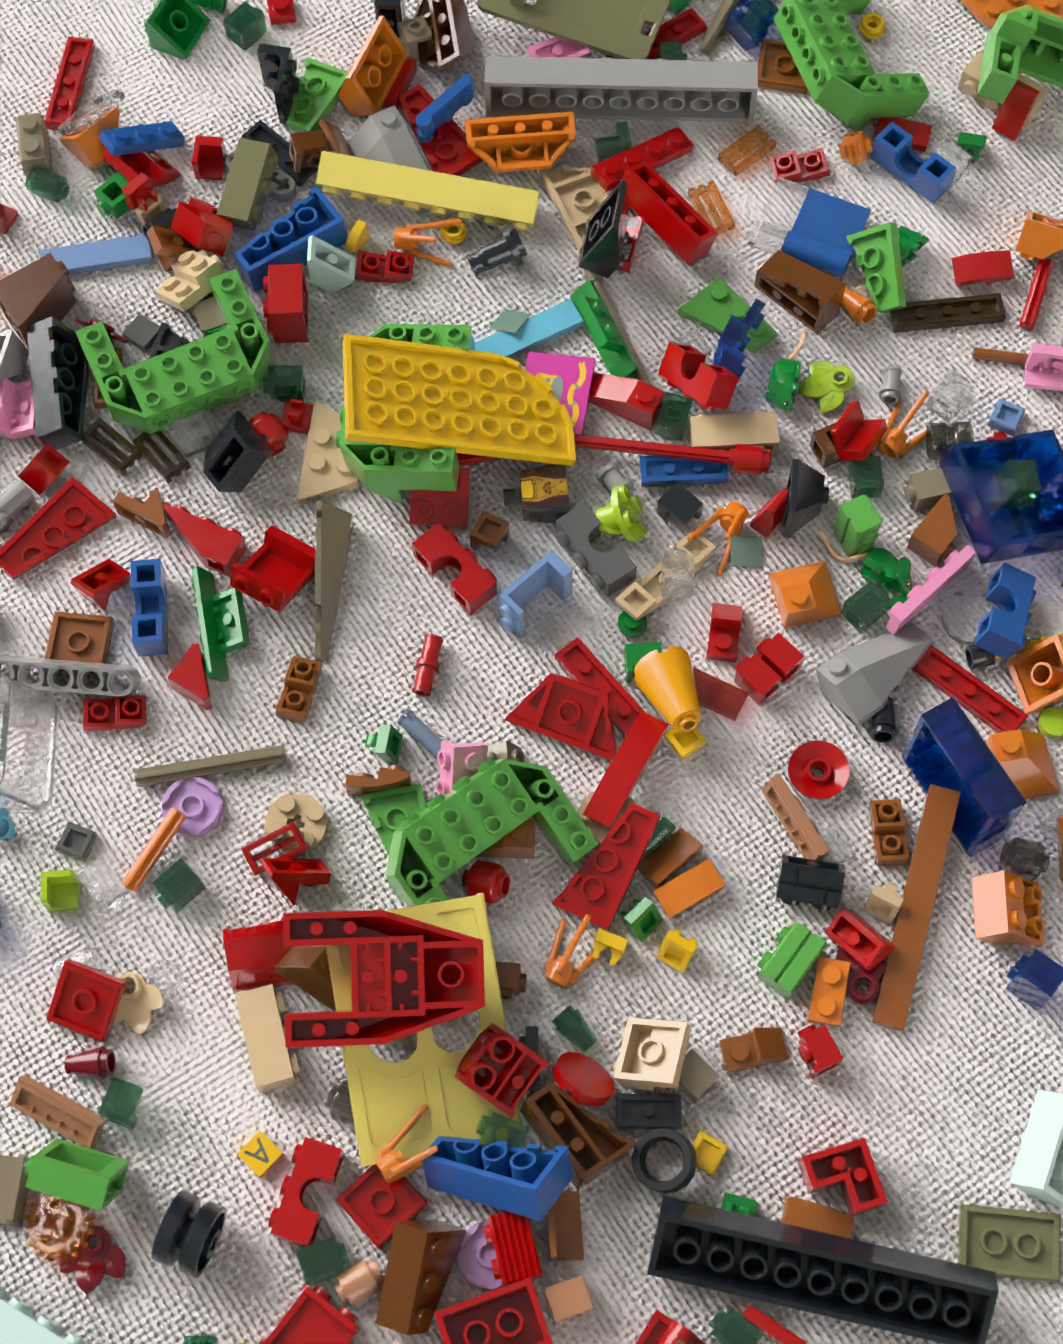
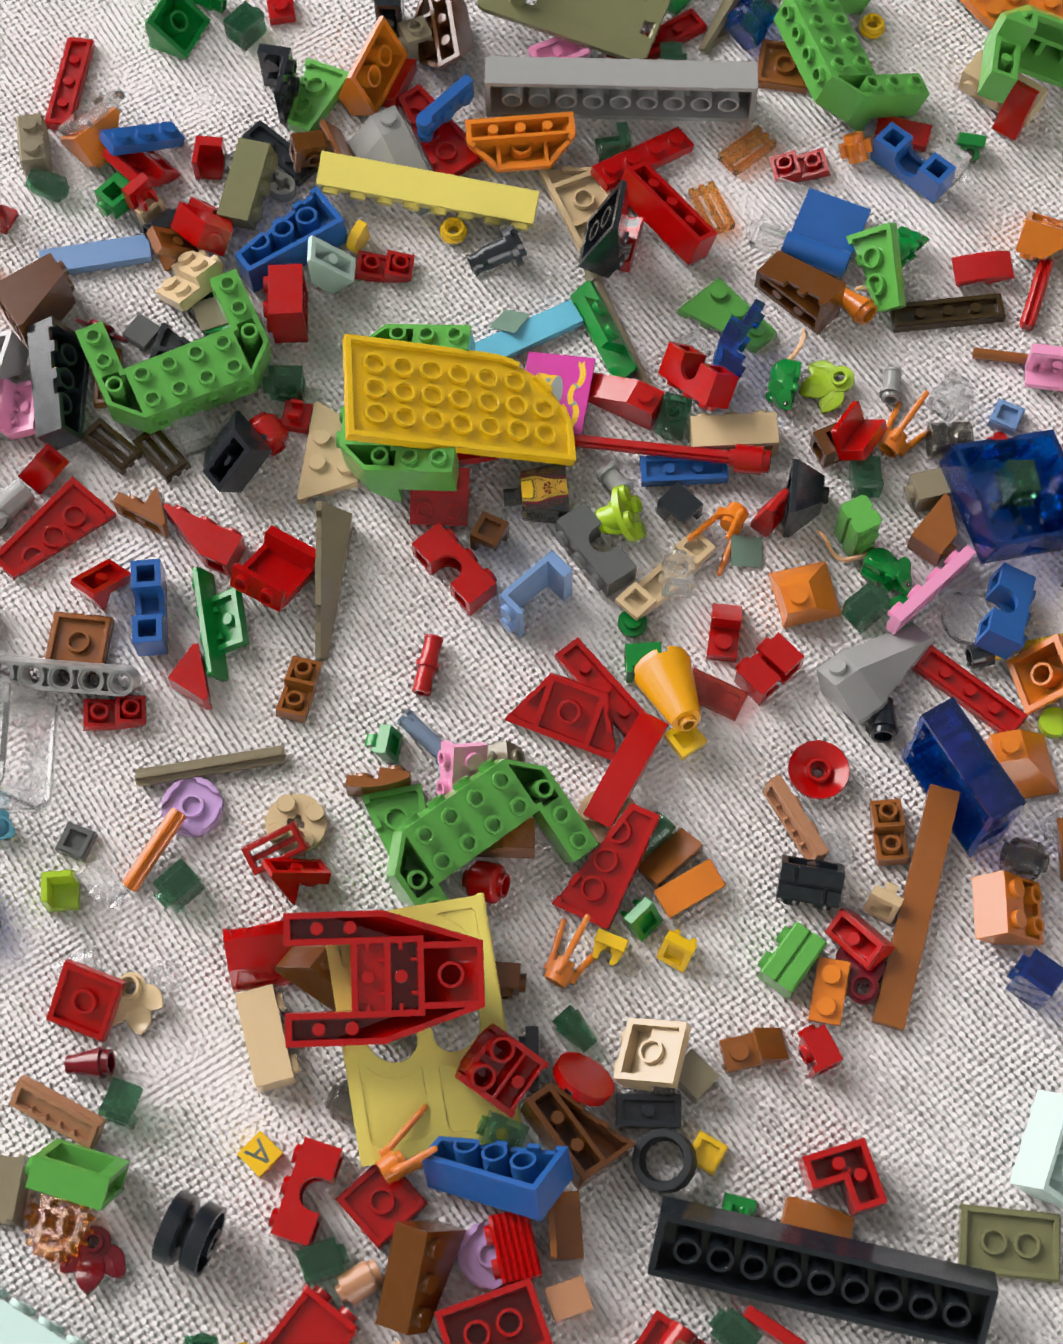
orange plant [394,219,462,267] -> none

